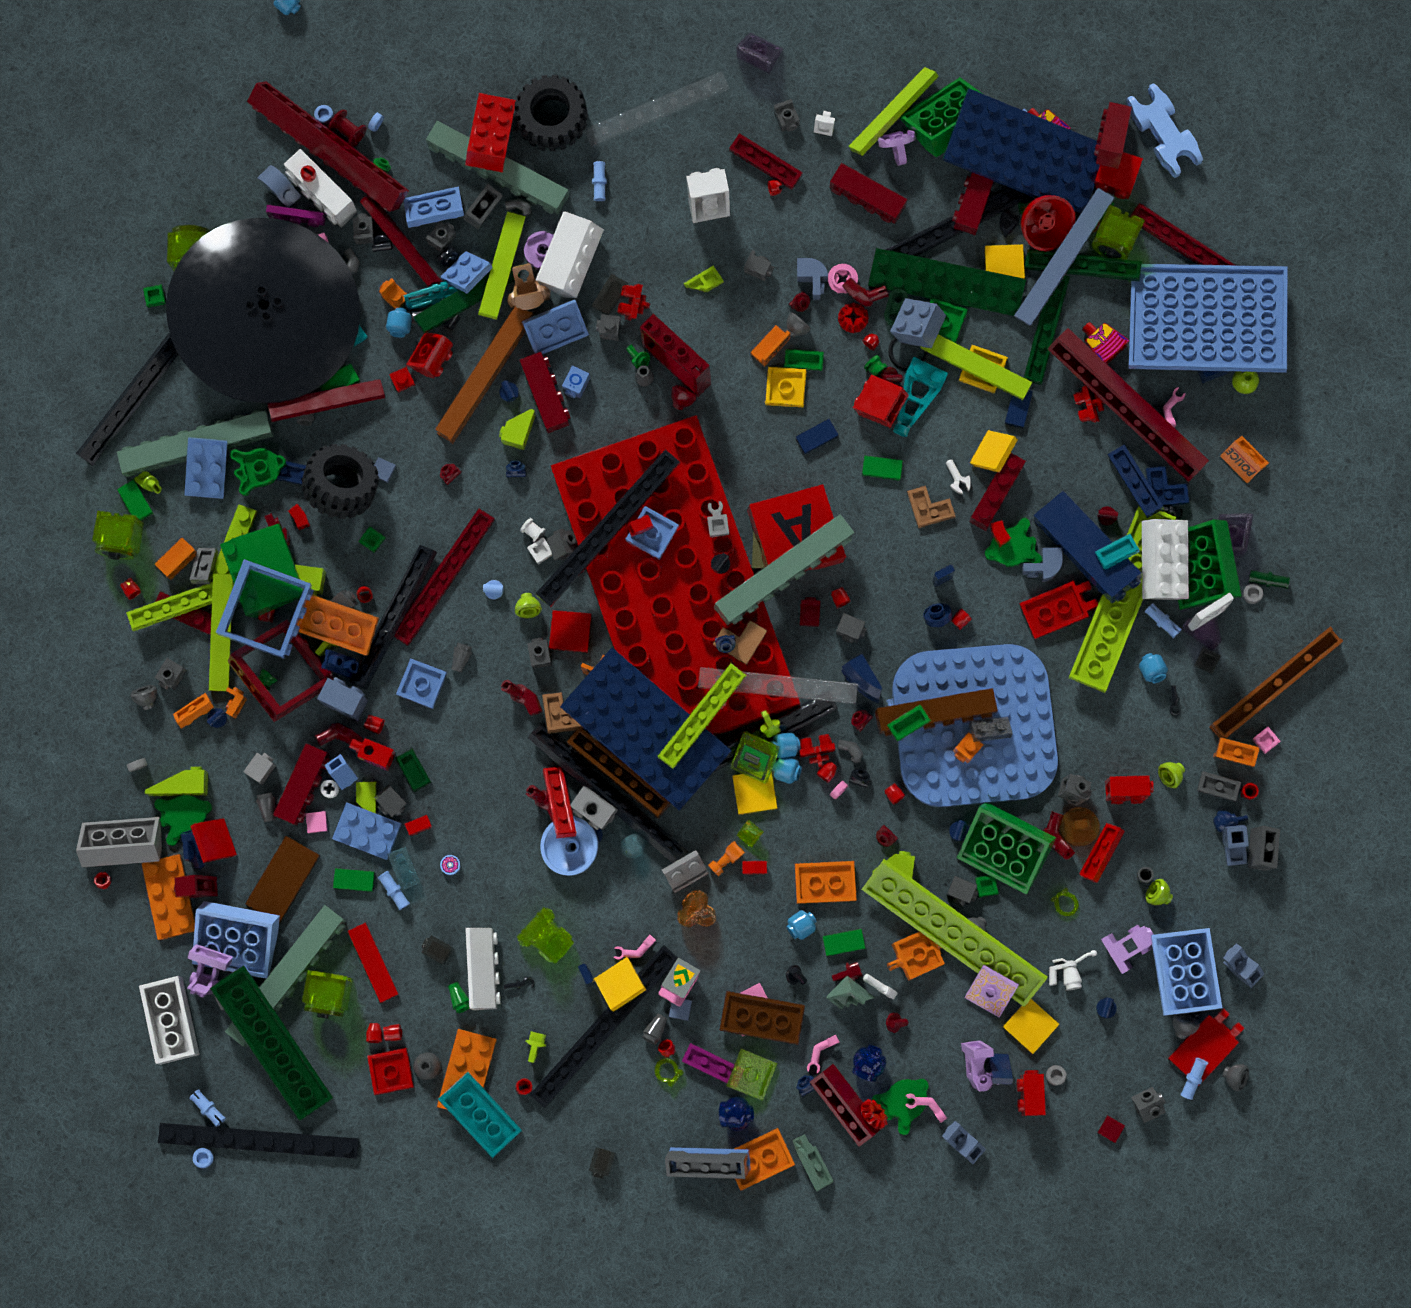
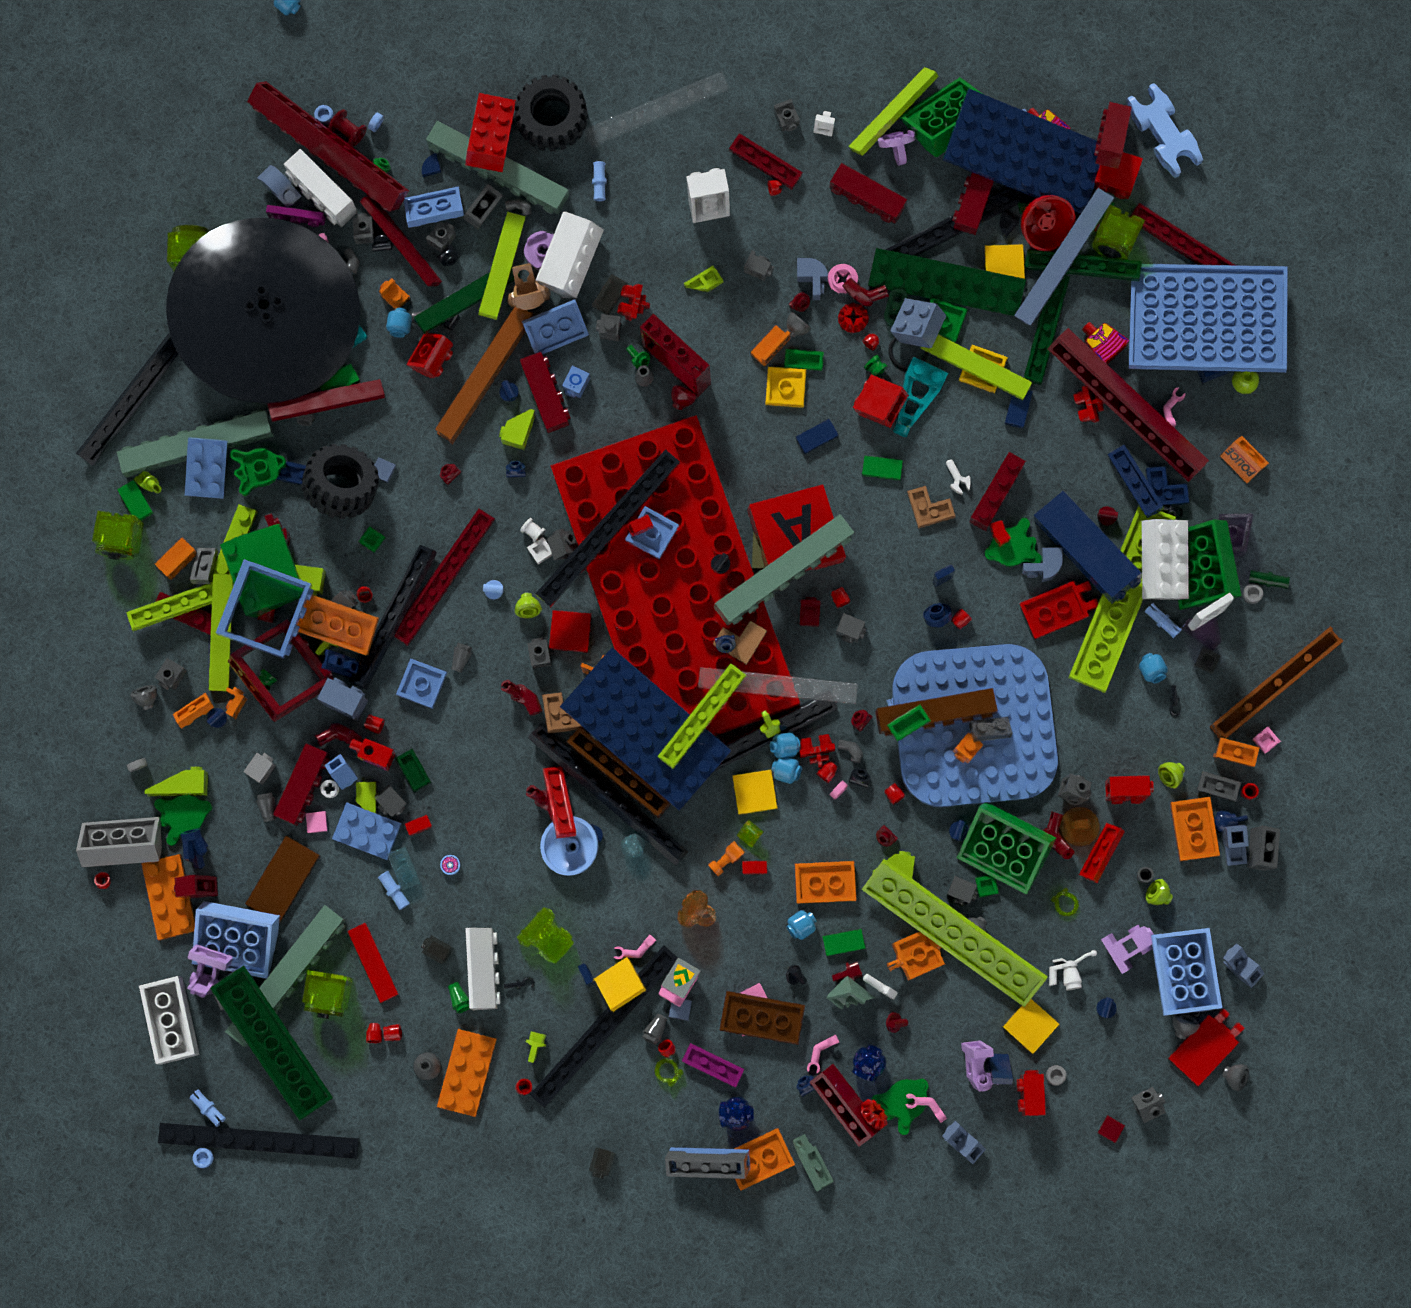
red hose [120,578,141,600] -> none
green tile [143,284,166,308] -> none
red tile [191,818,237,863] -> none
red piece [288,504,310,530] -> none
red hinge [300,165,316,182] -> none
green tile [333,868,375,892] -> none
red tile [367,1048,414,1095] -> none
red plate [389,366,415,393] -> none
teal piece [403,281,458,310] -> none
teal tile [438,1072,522,1158] -> none
medium blue plate [441,251,493,293] -> none
light grey brick [570,786,618,830] -> none
light grey plate [662,850,709,893] -> none
light grey plate [707,501,729,538] -> none
clear neon green tile [726,1049,777,1101] -> none
clear neon green tile [731,731,780,784] -> none
clear purple slope [736,33,783,74] -> none
dark blue slope [841,654,882,703] -> none
dark red plate [880,367,903,384] -> none
lavender plate [964,965,1019,1018] -> none
yellow tile [970,430,1018,473] -> none
teal tile [1095,534,1140,570] -> none
light blue pin [1181,1058,1208,1100] -> none
none -> dark blue tile [422,153,441,177]
none -> orange plate [1170,797,1220,862]

